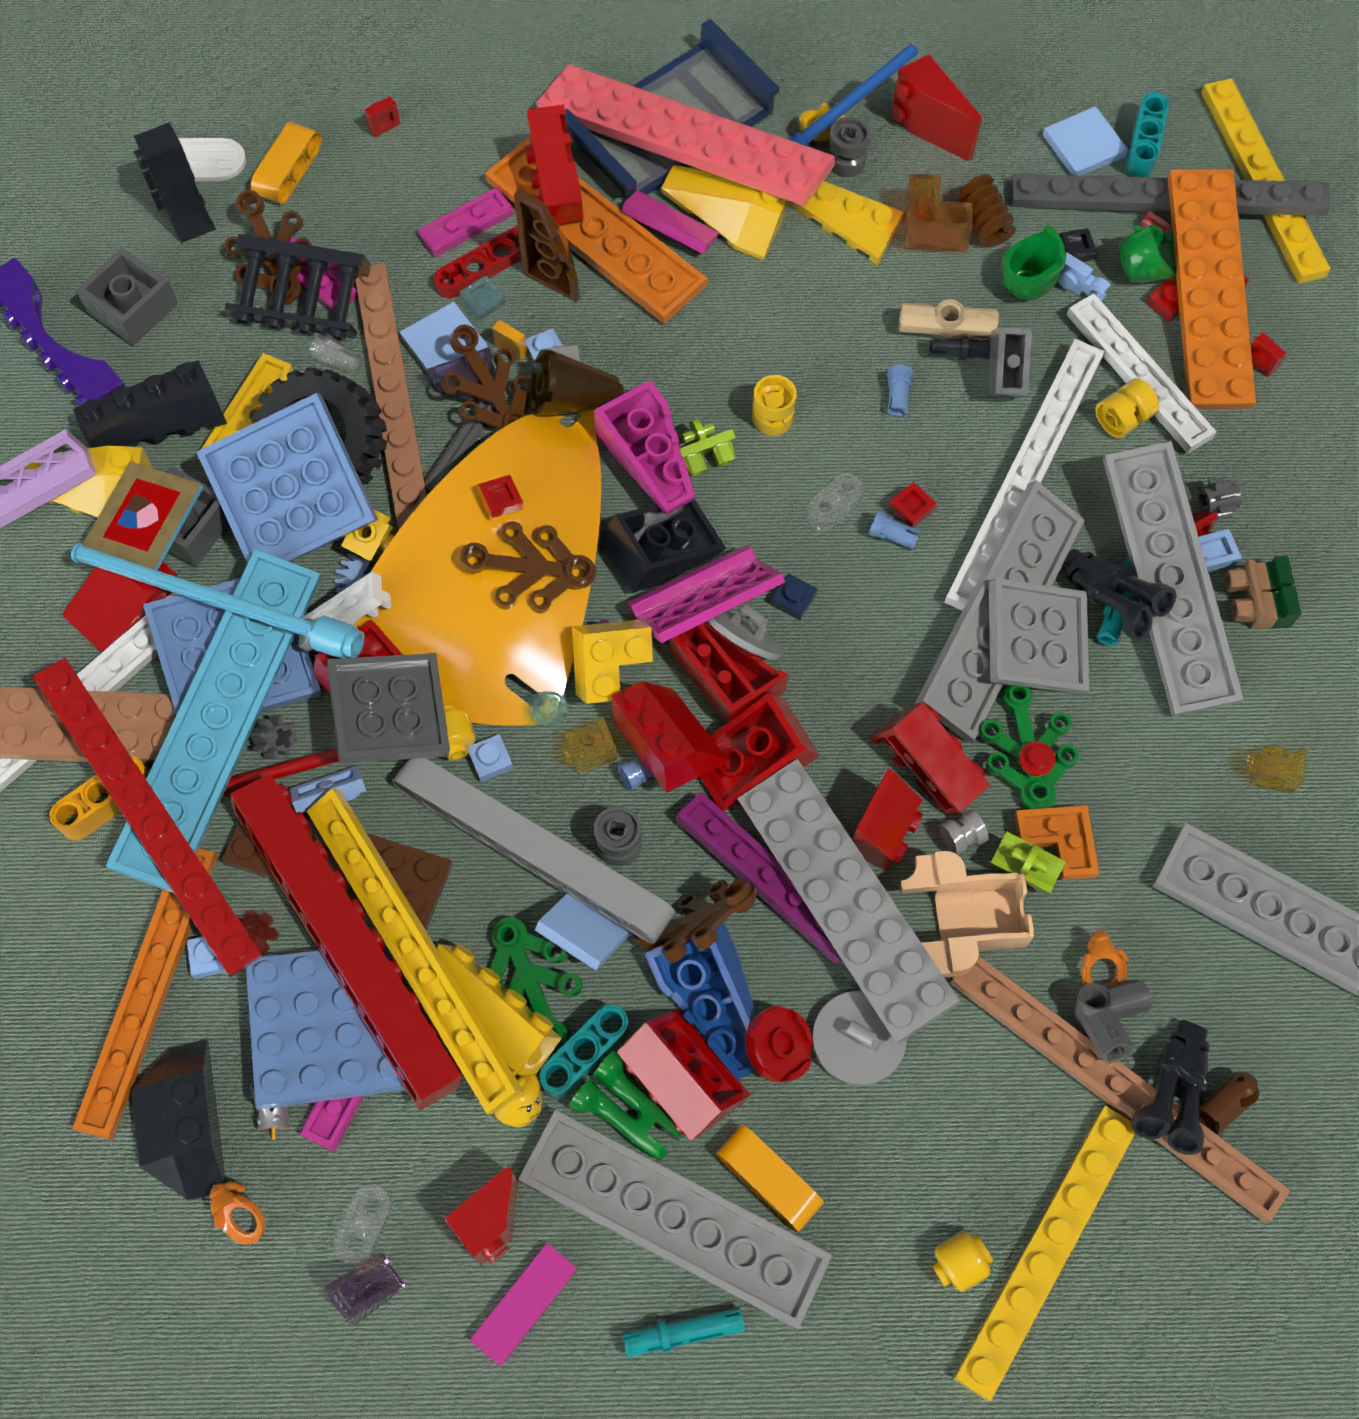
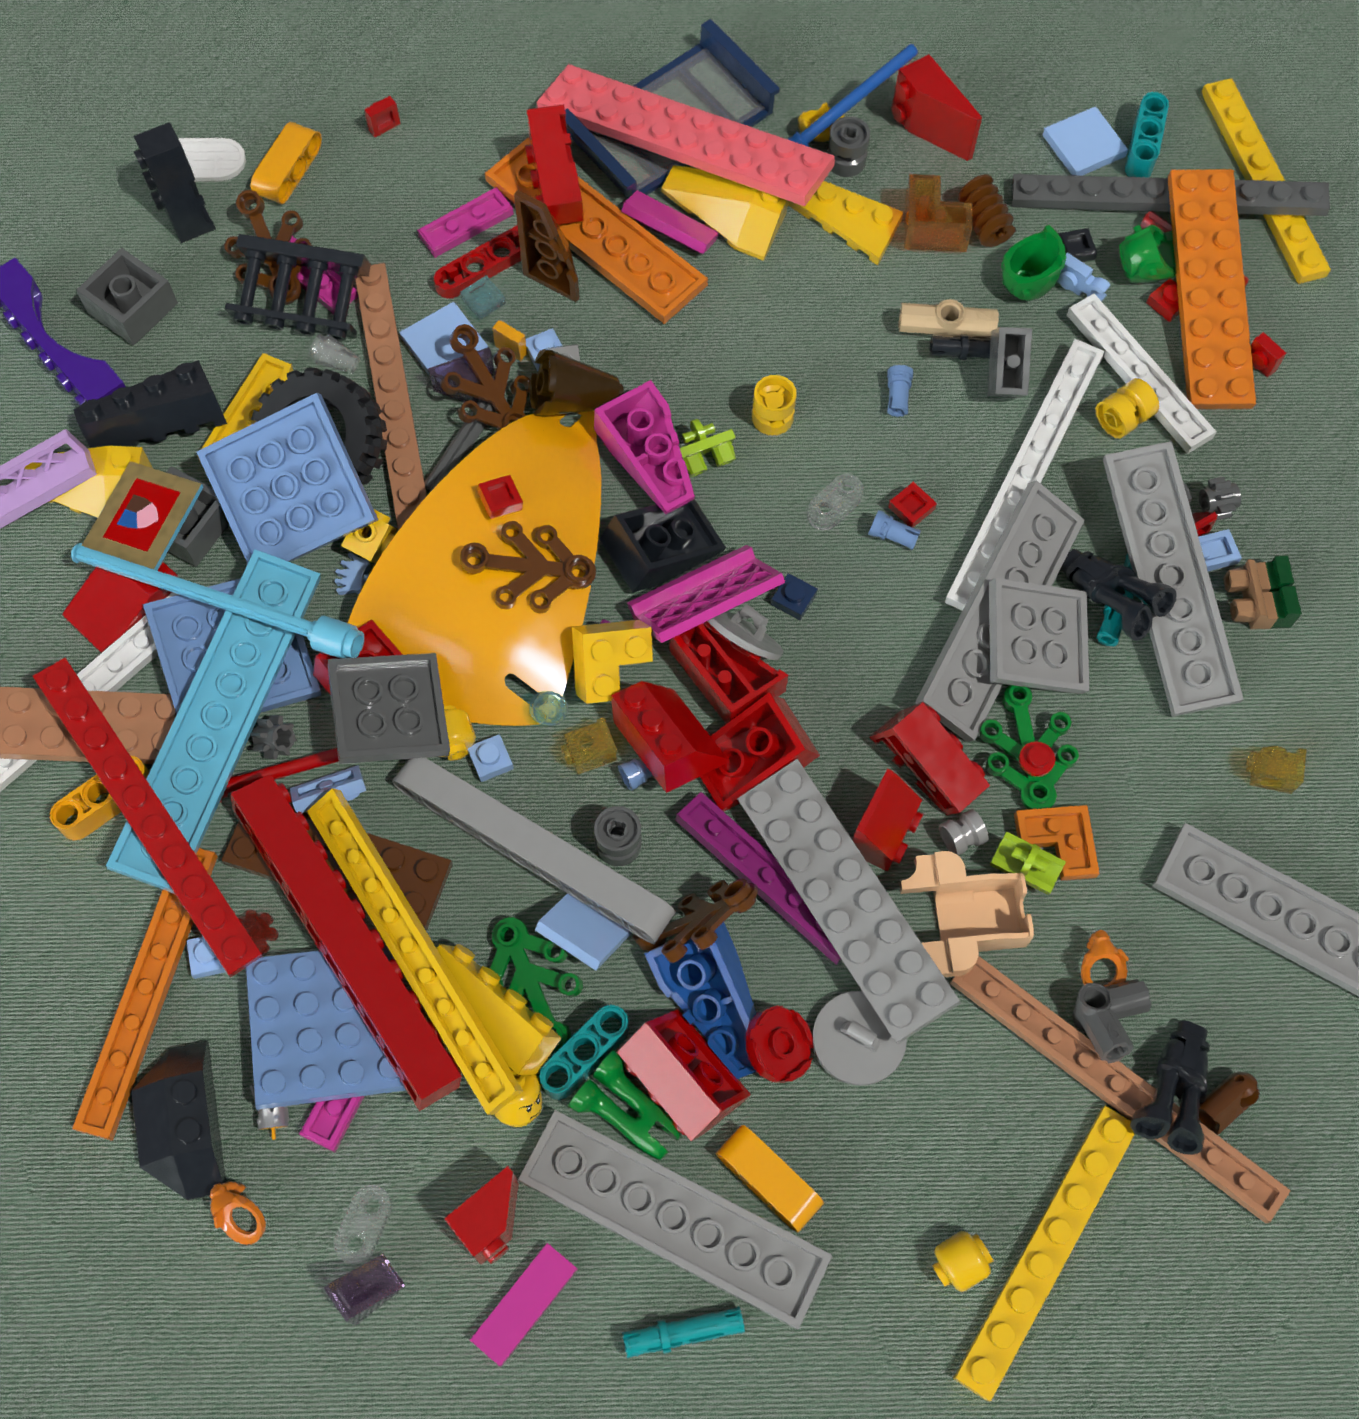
white plate [299,571,391,652] -> none

